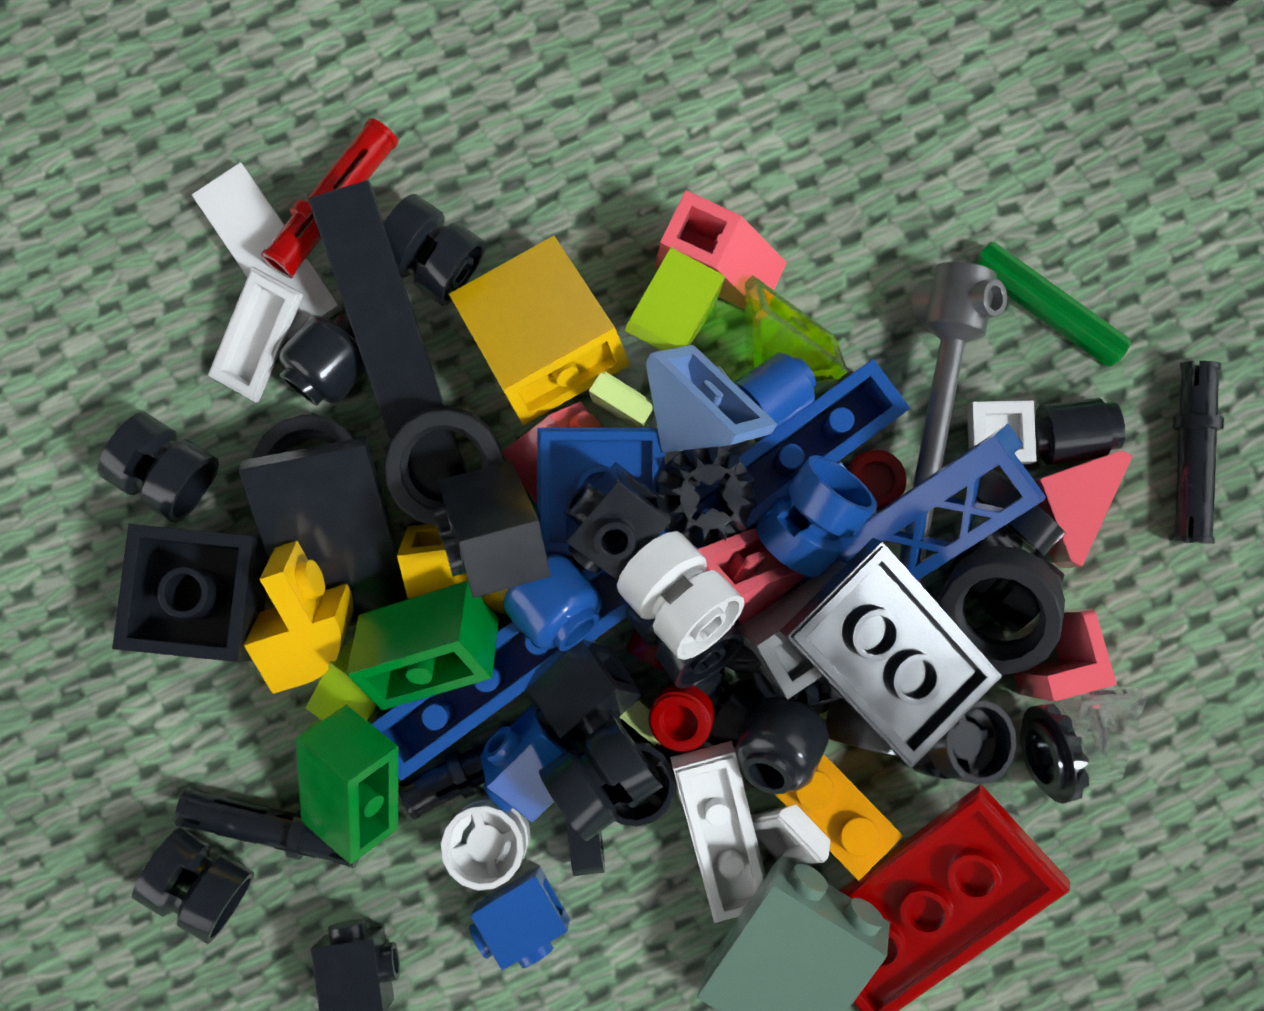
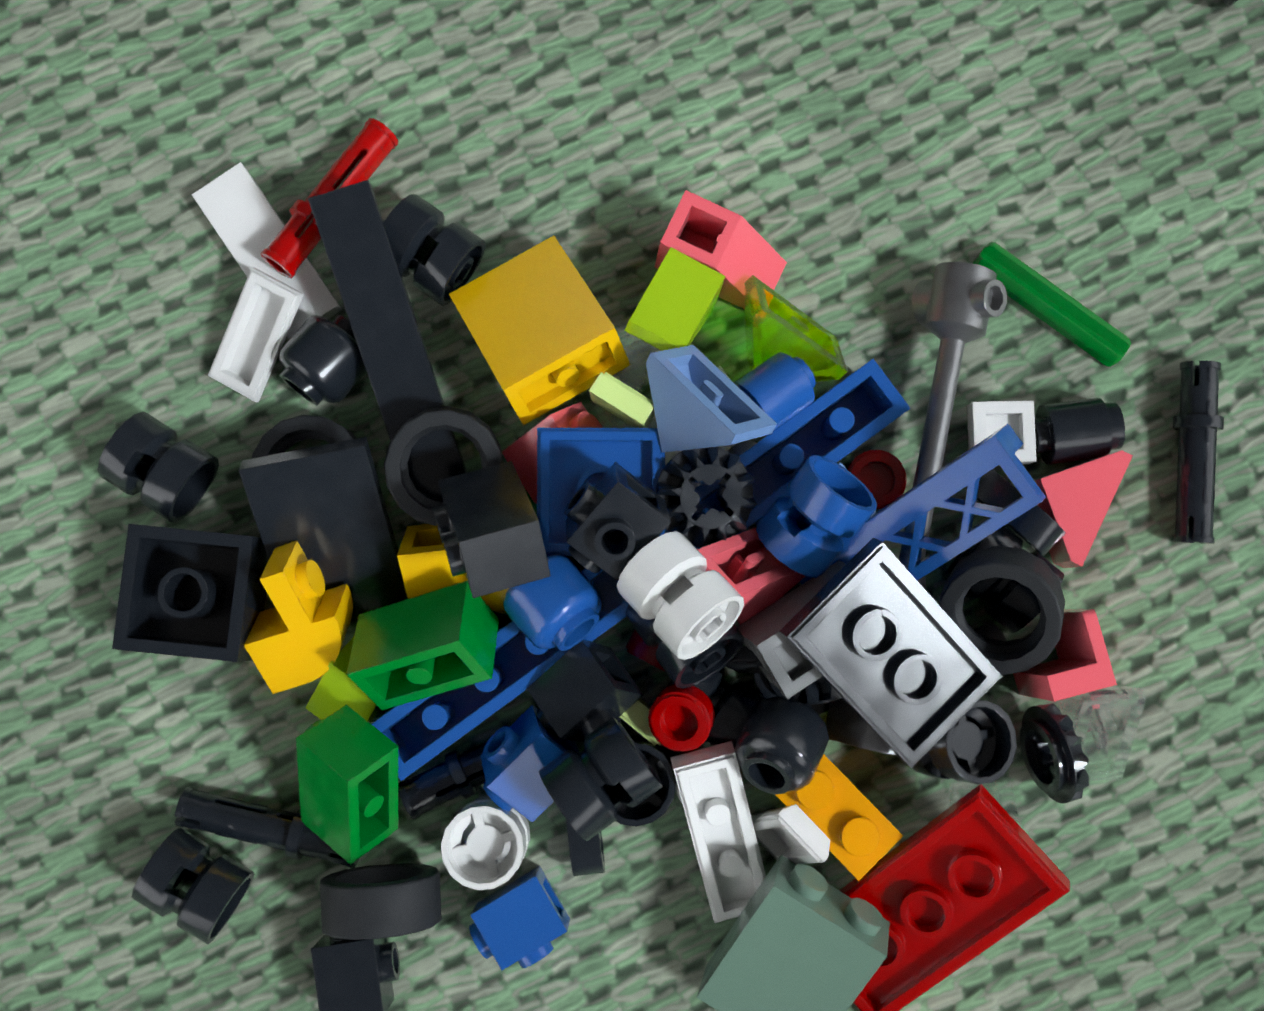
none -> black tyre [320,863,442,940]

